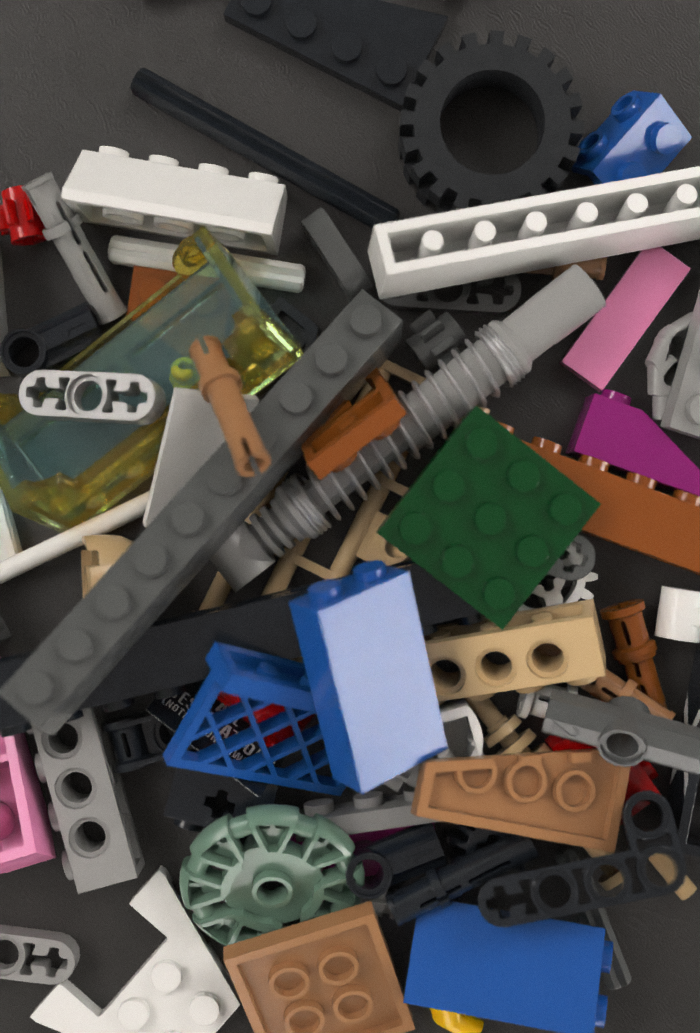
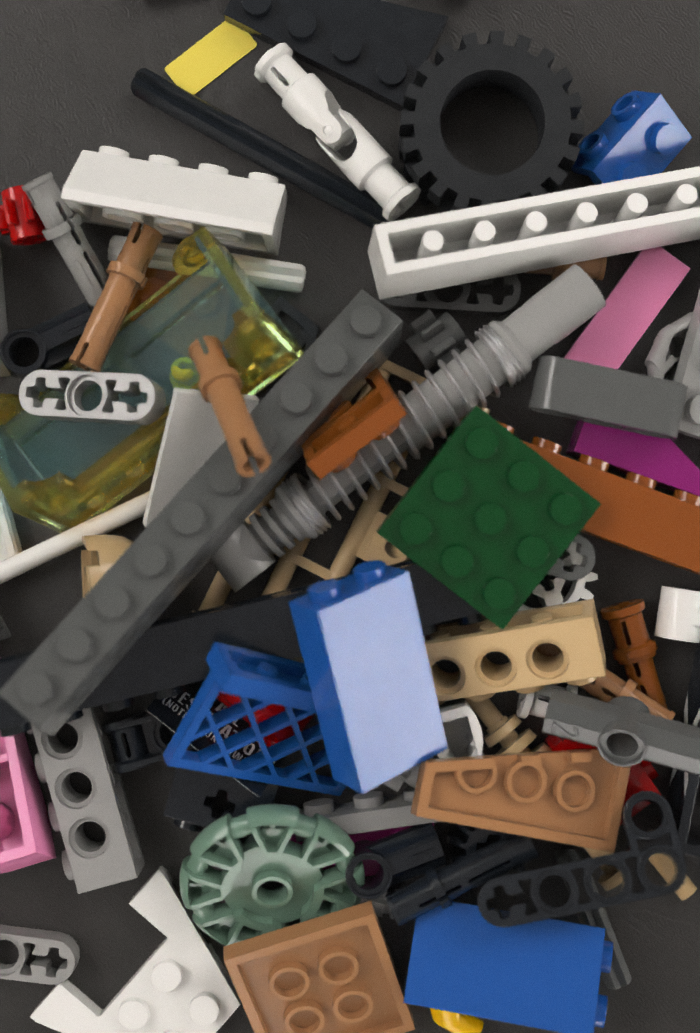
dark grey beam [299,207,373,301] -> none
none -> medium nougat pin [69,222,163,372]
none -> light yellow sticker [165,21,257,95]
none -> white piece [254,43,422,222]
none -> dark grey beam [528,356,688,439]

